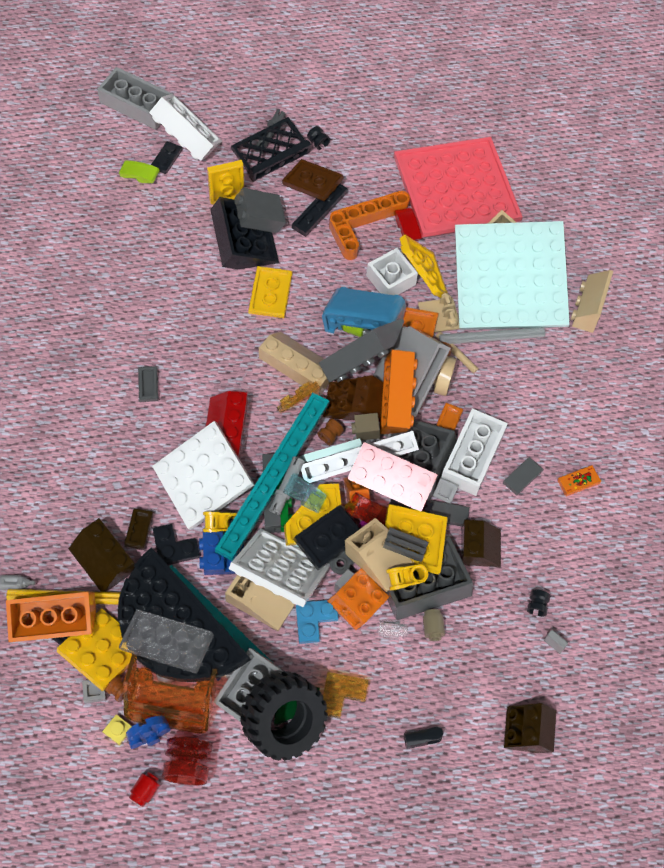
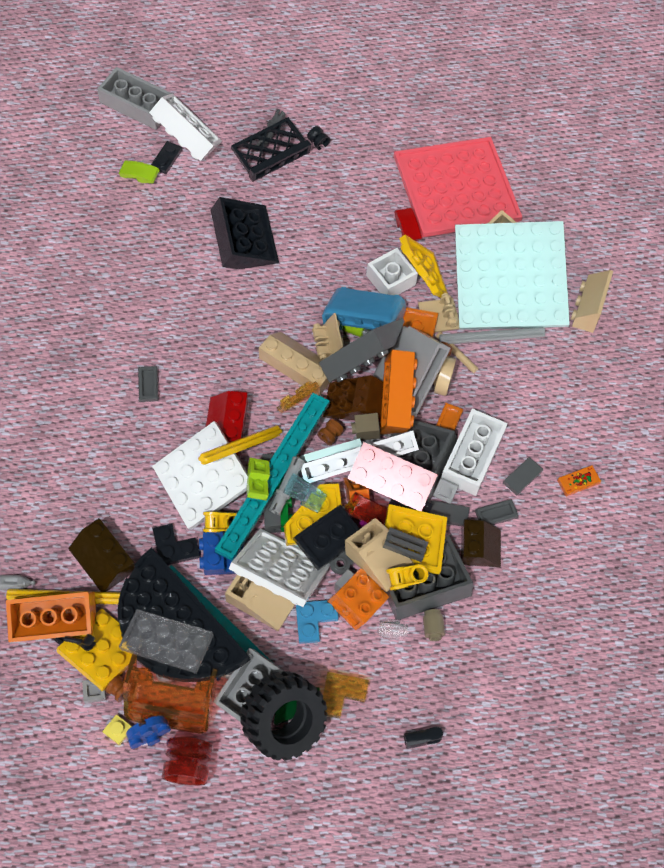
dark brown plate [124,508,153,550] -> none
red brick [129,772,160,807] -> none
yellow tile [207,160,244,205] -> none
dark grey brick [235,188,286,233] -> none
yellow tile [248,266,292,318] -> none
reddish brown tile [282,159,344,201] -> none
black plate [292,184,348,237] -> none
orange beam [329,191,410,260] -> none
dark brown slope [504,703,557,753] -> none
black wheel [527,590,551,617] -> none
light grey tile [544,630,568,654] -> none
none -> black hand [64,634,96,651]
none -> yellow axle [198,425,282,465]
none -> lime slope [247,458,270,500]
none -> tan hinge [312,313,344,360]
none -> dark grey tile [475,499,519,525]

